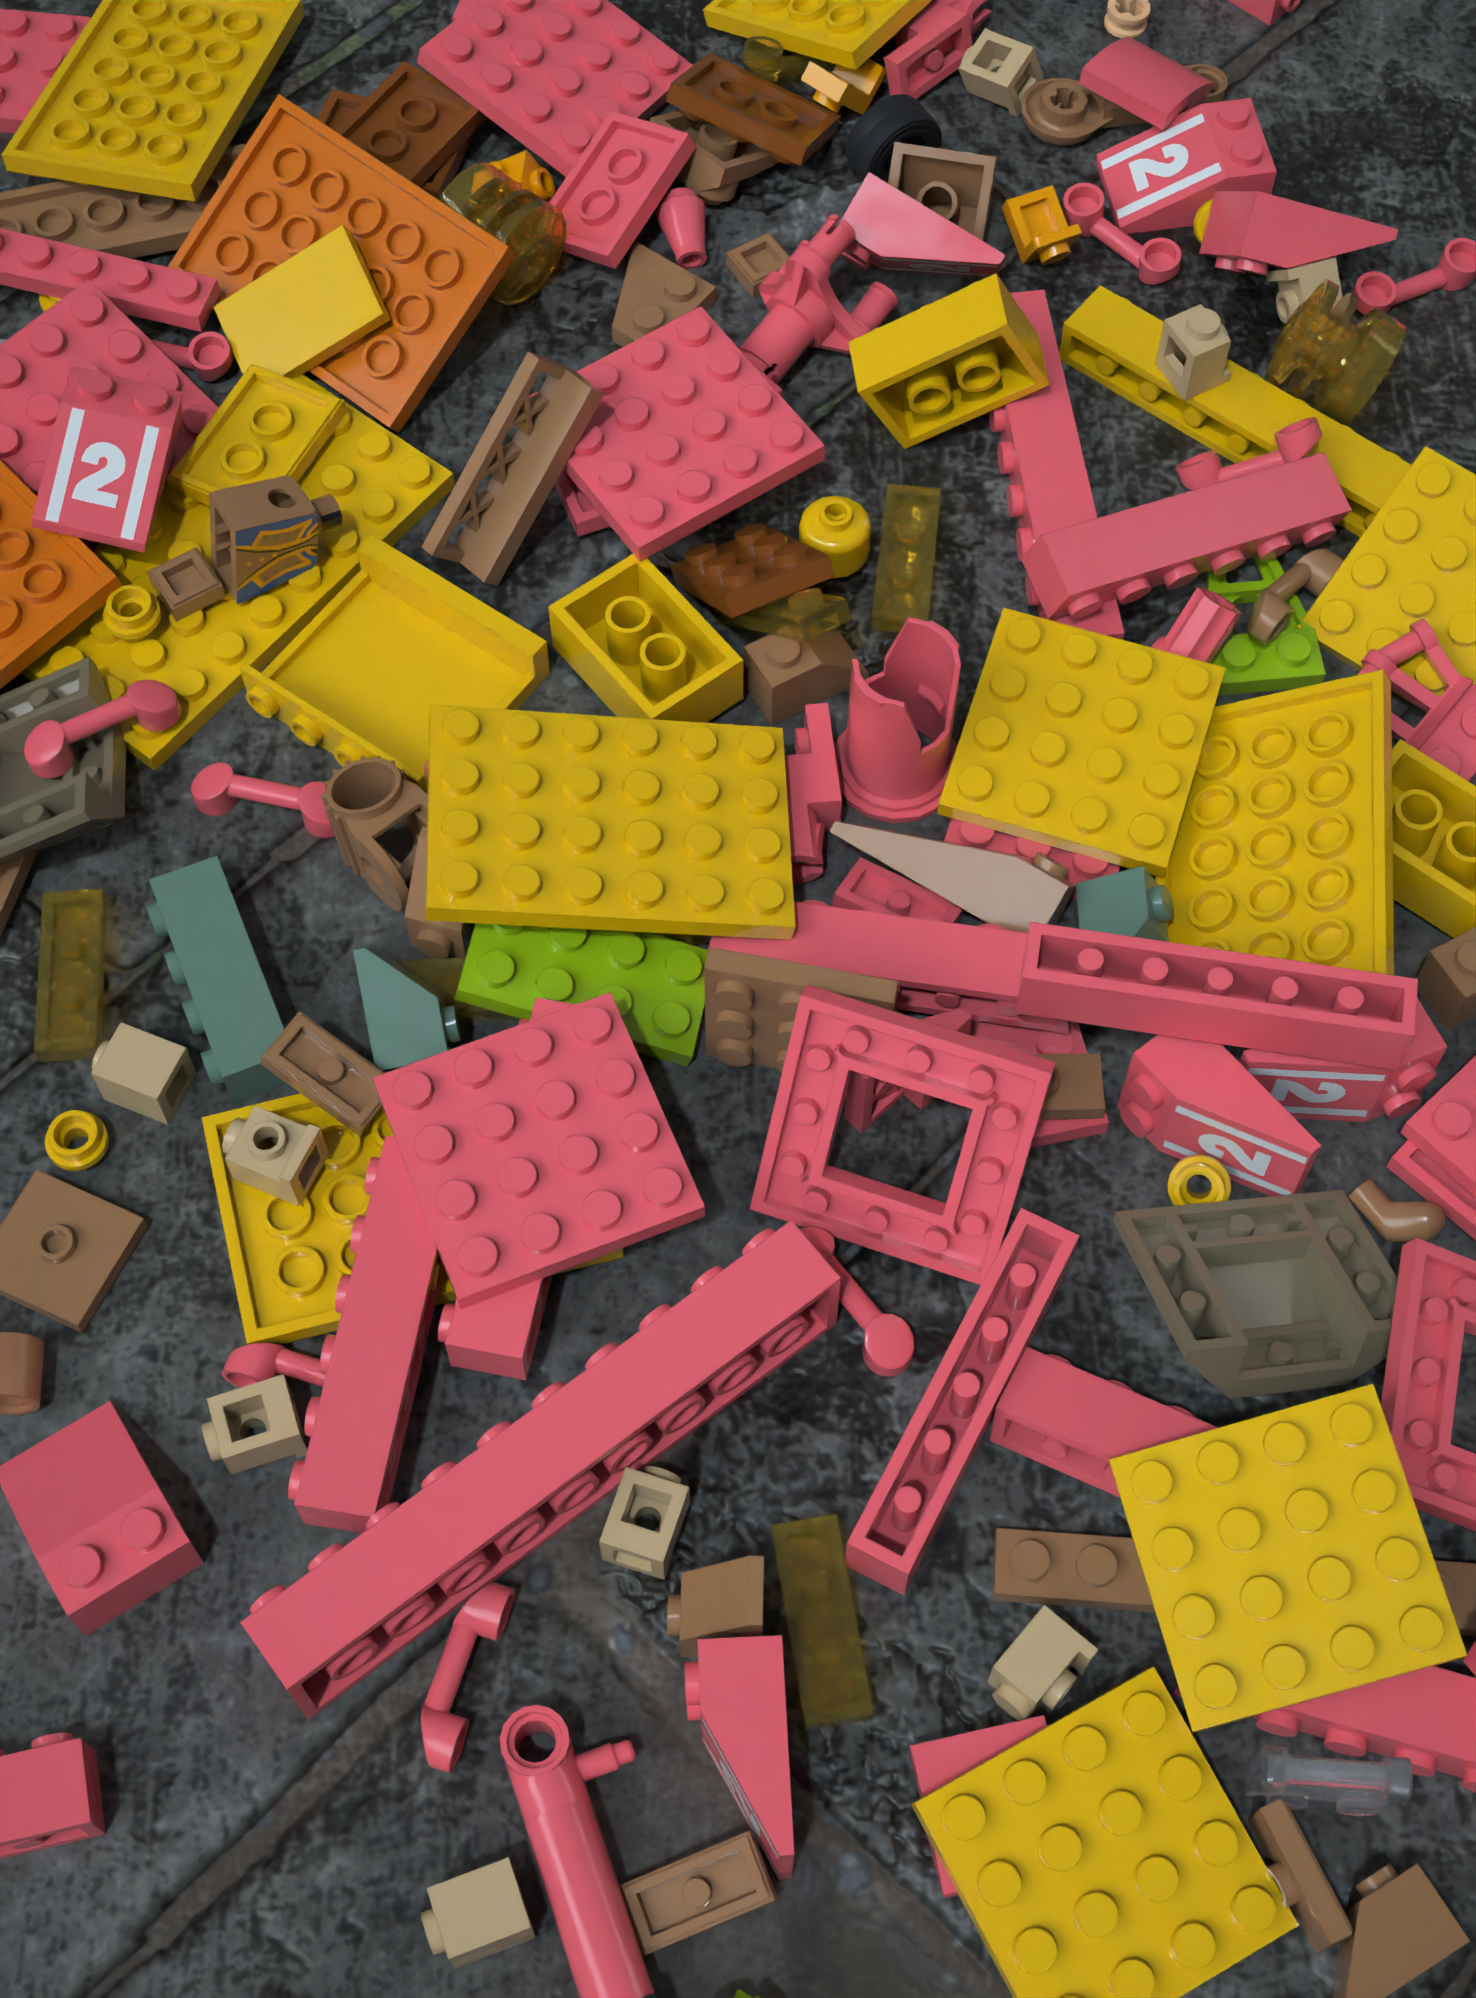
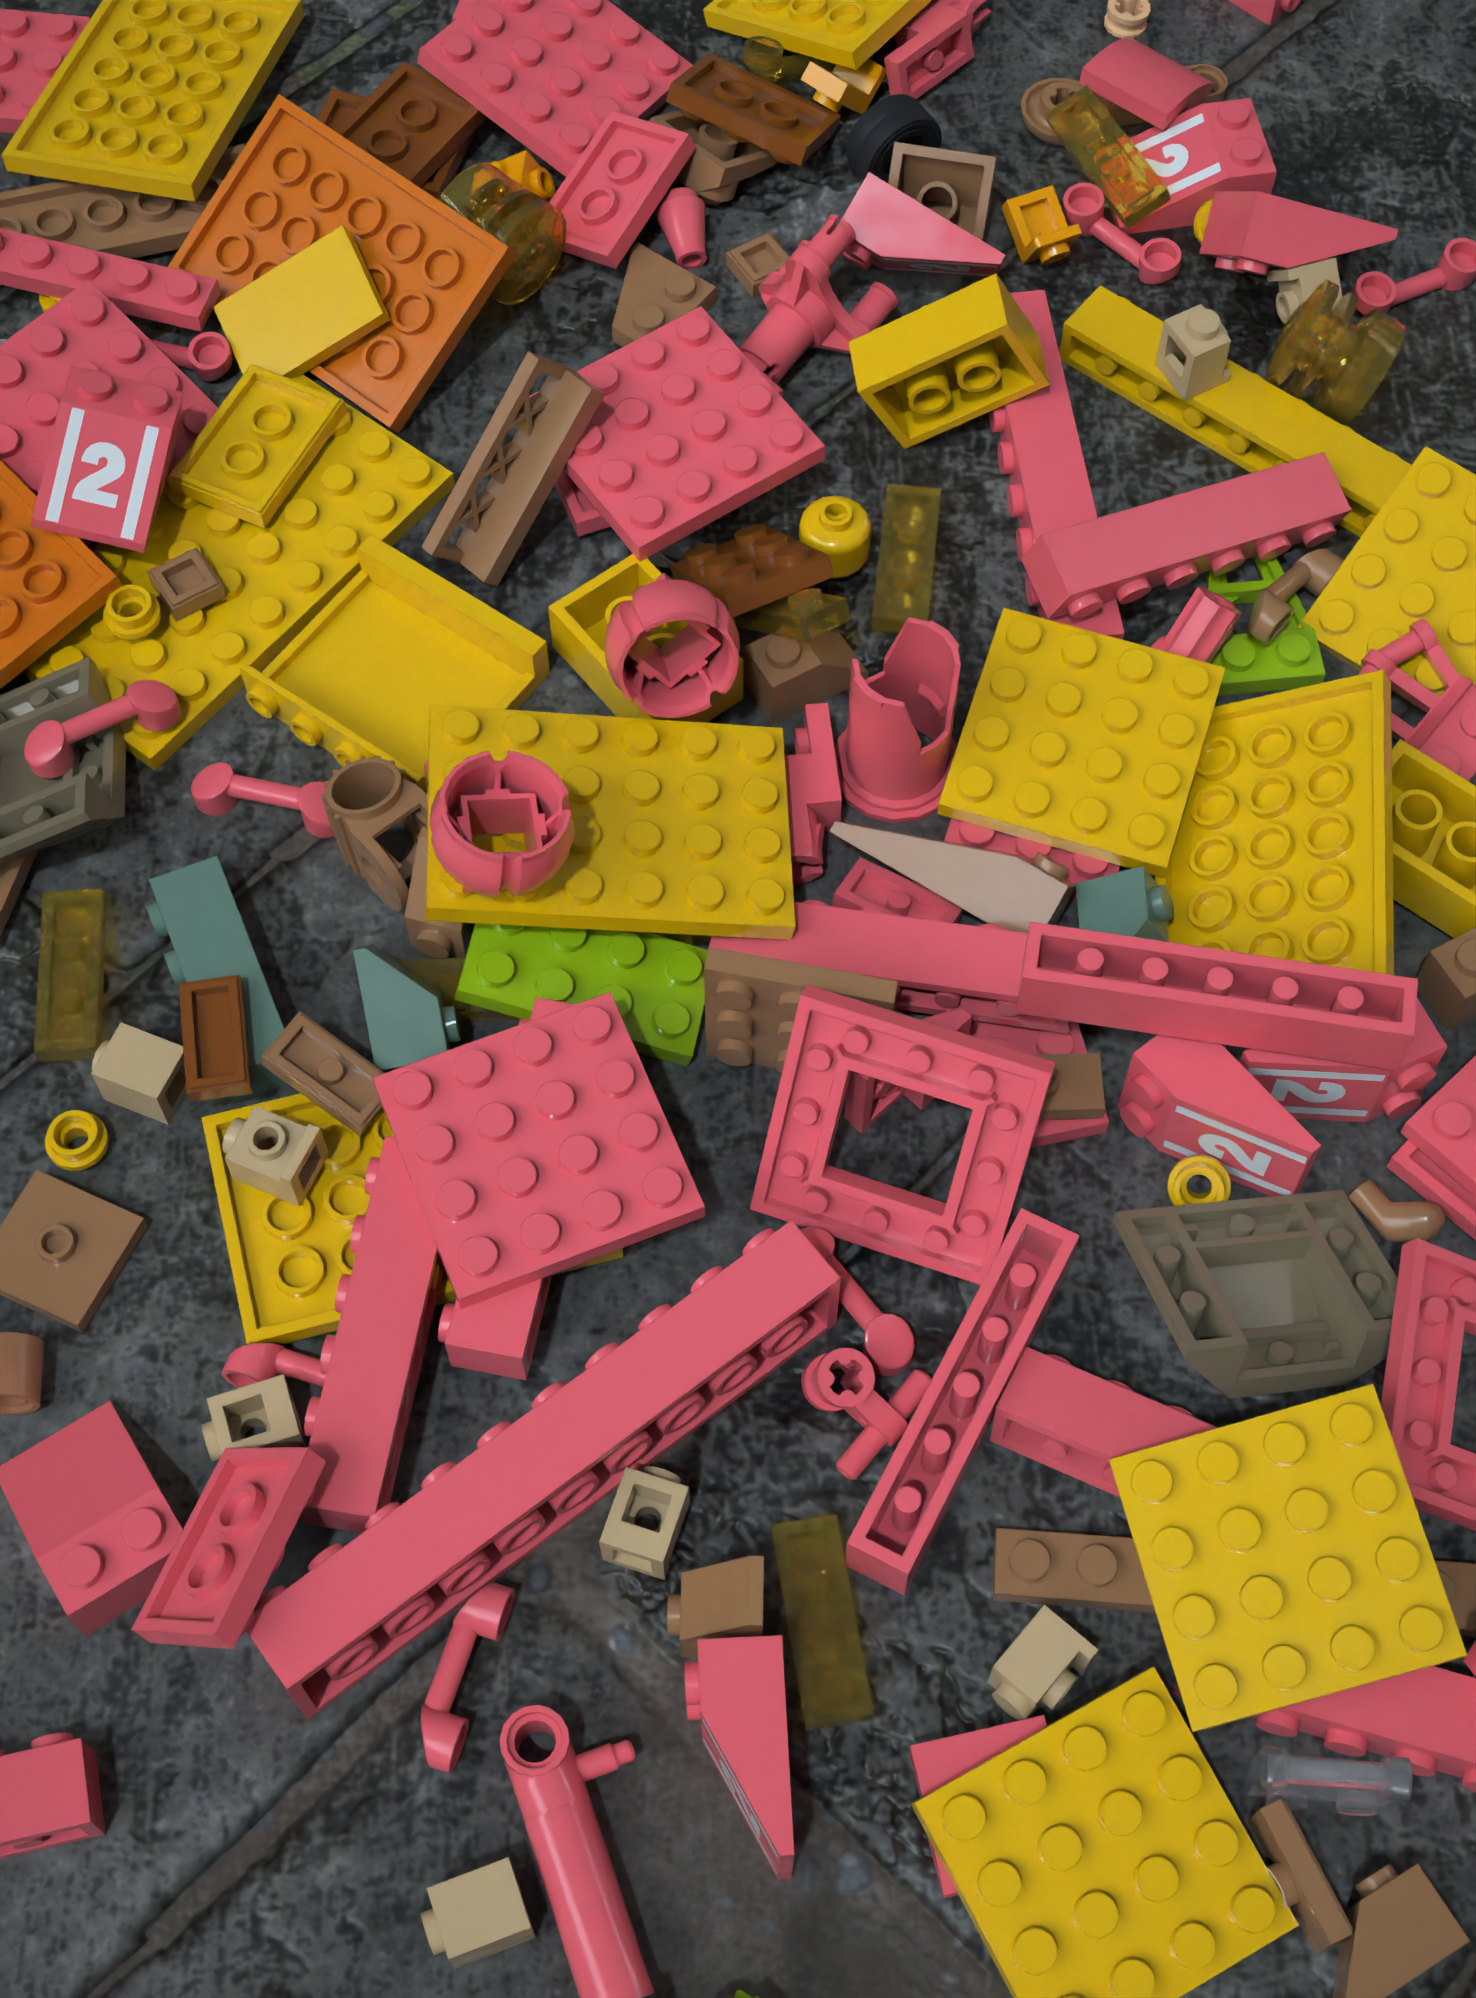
medium nougat torso [209,476,342,604] -> none
medium nougat plate [619,1831,778,1956] -> none
tan brick [958,29,1044,117] -> none
coral bar [1176,417,1322,490] -> none
none -> coral plate [131,1447,327,1649]
none -> dark orange tile [179,975,253,1102]
none -> coral piece [430,750,574,897]
none -> coral piece [604,573,740,718]
none -> coral piece [801,1348,932,1480]
none -> clear yellow plate [1045,85,1171,229]

